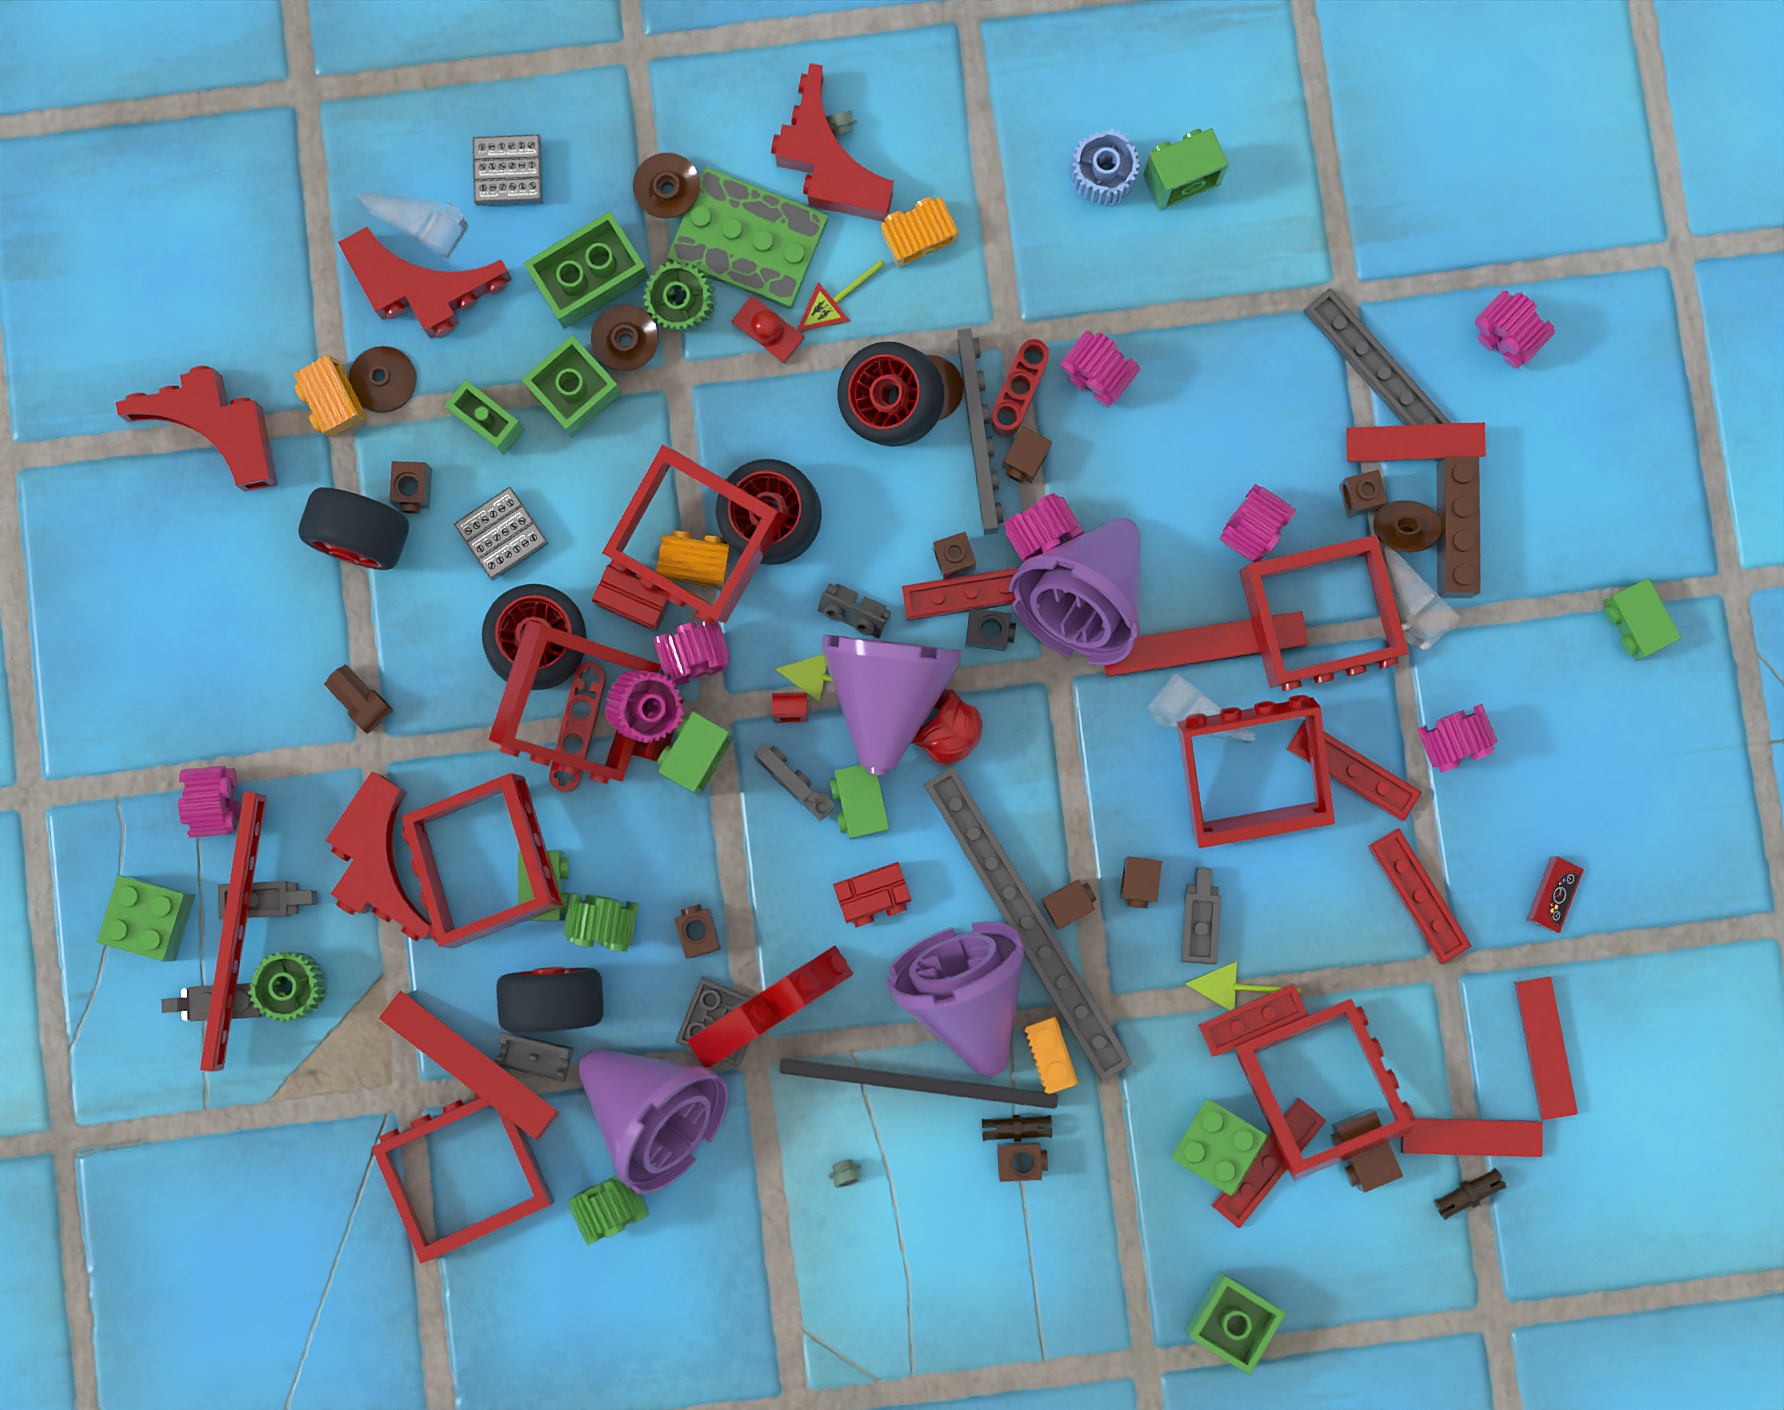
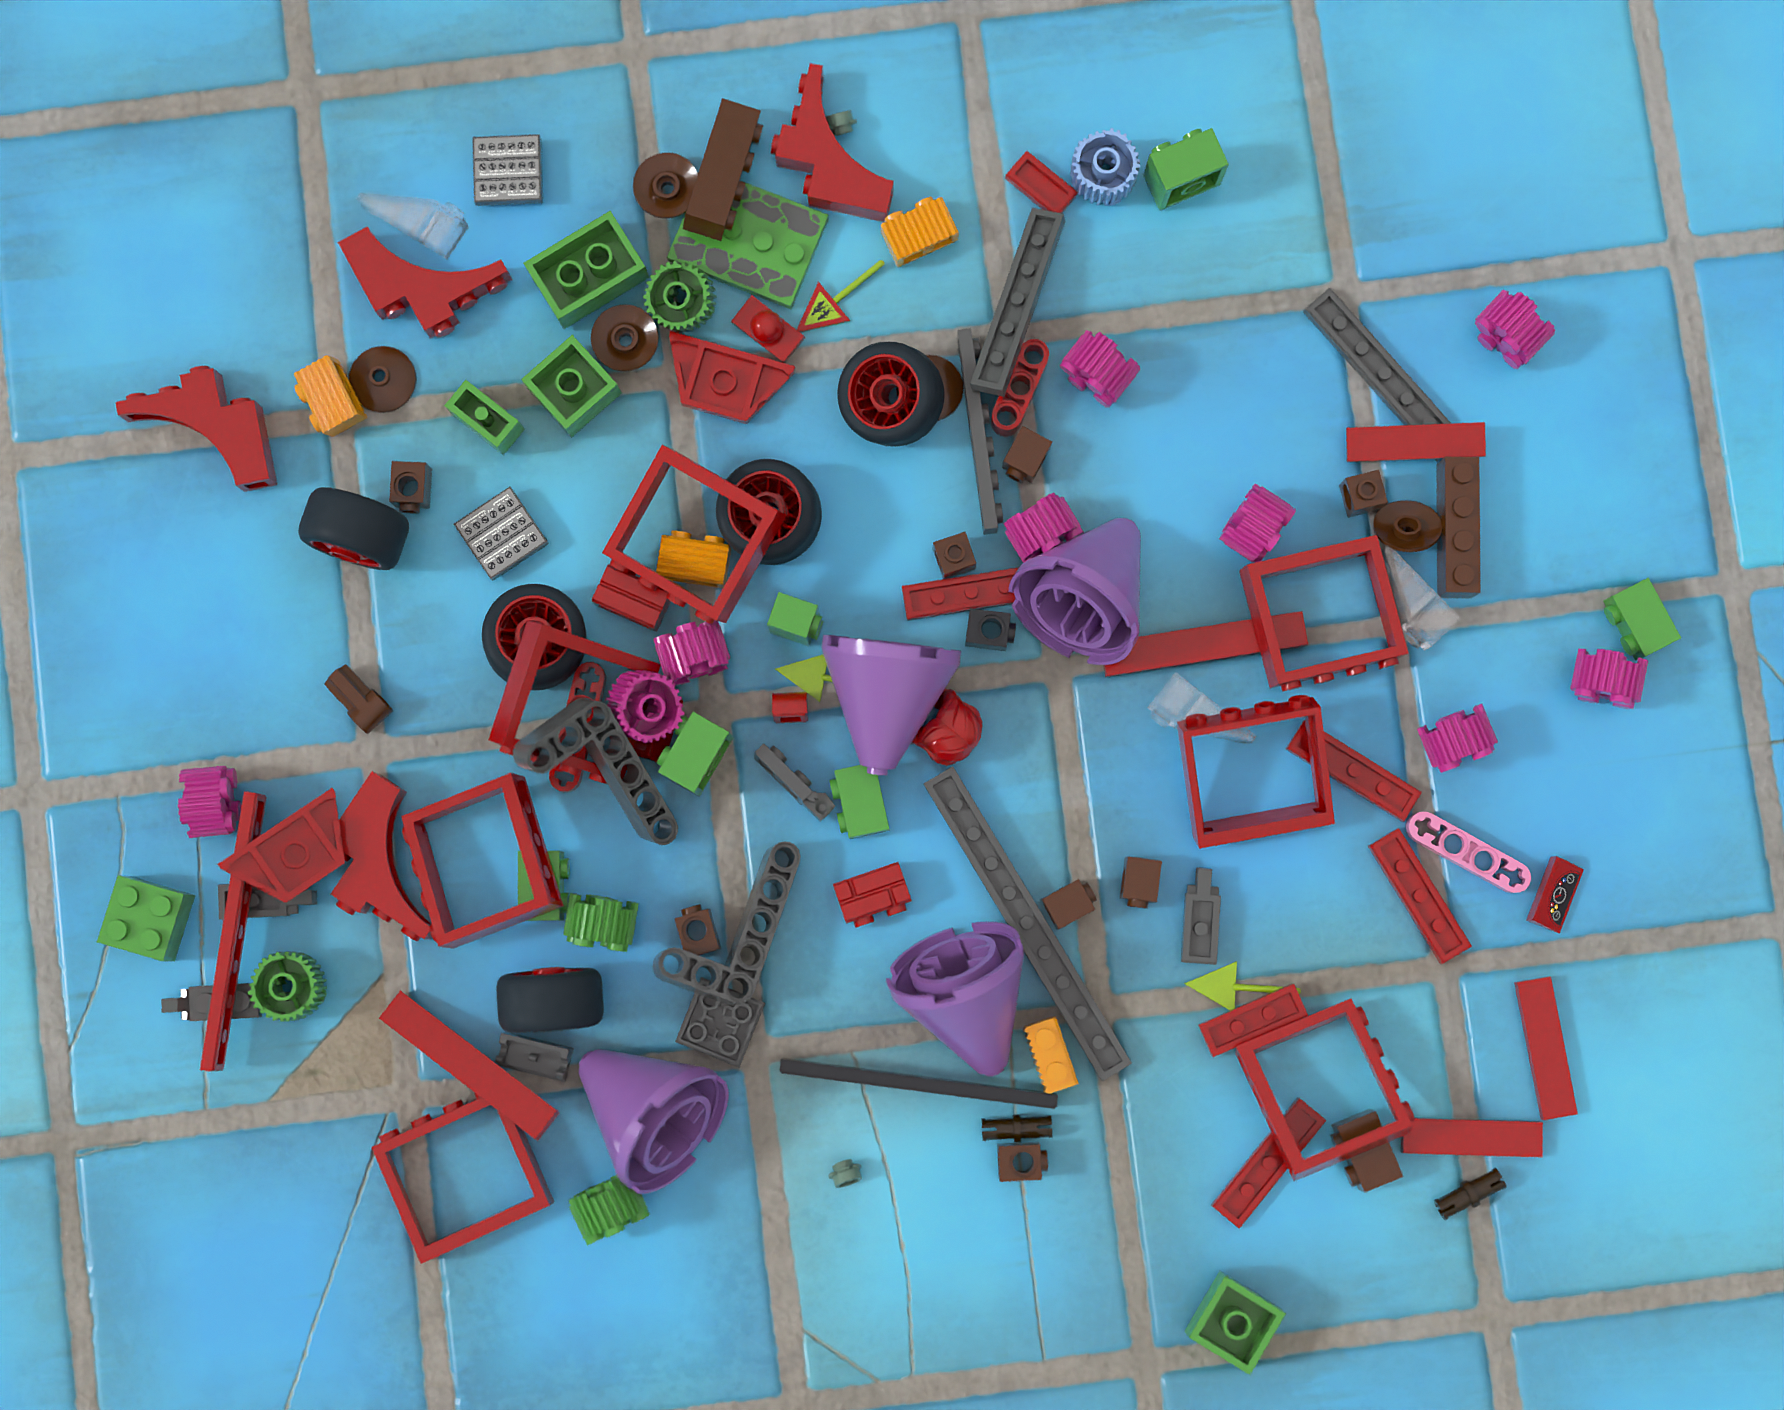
red arch [687,946,853,1068] -> none
dark grey hinge [818,583,891,639] -> none
bright green brick [1171,1098,1270,1197] -> none
none -> red wing [217,788,345,903]
none -> dark grey beam [513,698,678,845]
none -> dark grey beam [652,841,801,1005]
none -> red wing [669,331,795,424]
none -> reddish brown brick [682,98,764,241]
none -> bright green brick [767,592,824,646]
none -> dark grey plate [970,208,1065,397]
none -> red tile [1005,151,1078,213]
none -> bright pink beam [1406,812,1531,893]
none -> dark pink brick [1570,648,1648,709]

